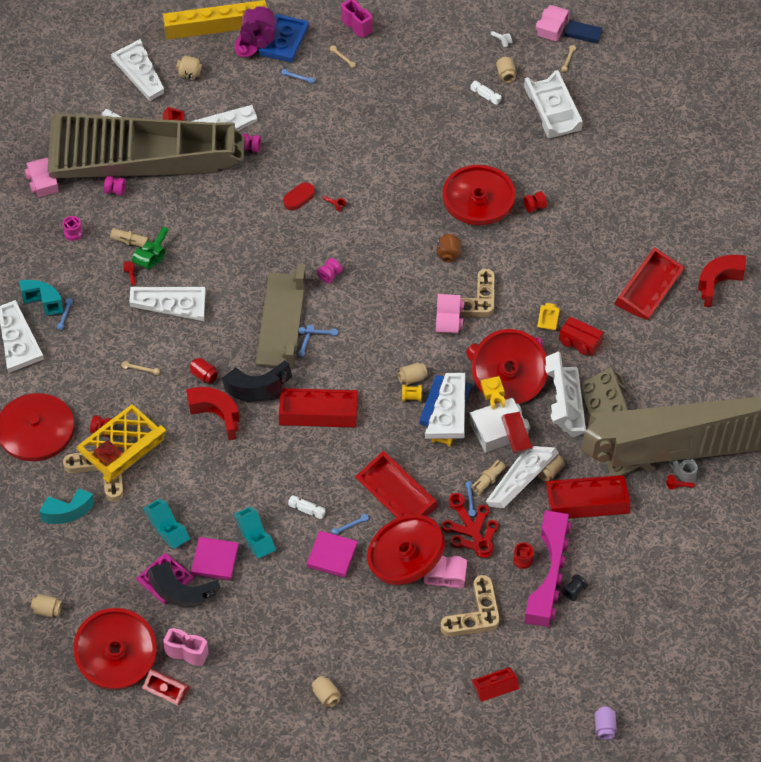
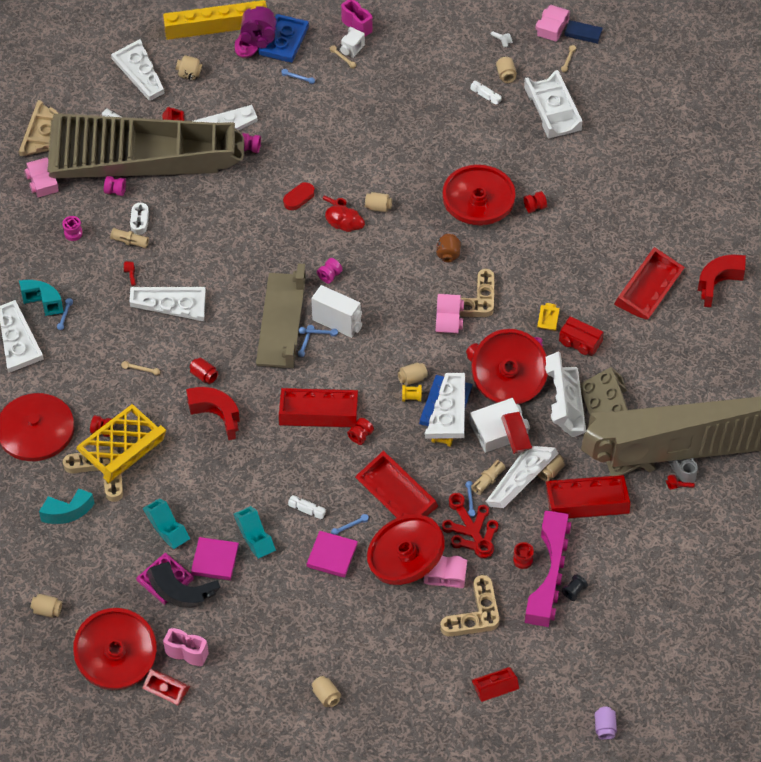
clear red plate [93,440,122,467] -> none
green beam [132,227,169,270] -> none
black arch [222,360,293,401] -> none
yellow plate [481,376,505,410] -> none
none -> tan wing [19,100,61,156]
none -> white beam [130,203,149,235]
none -> white brick [311,285,362,338]
none -> red arm [325,205,365,232]
none -> white brick [340,27,365,58]
none -> red wheel [347,418,374,445]
none -> tan brick [365,192,392,212]

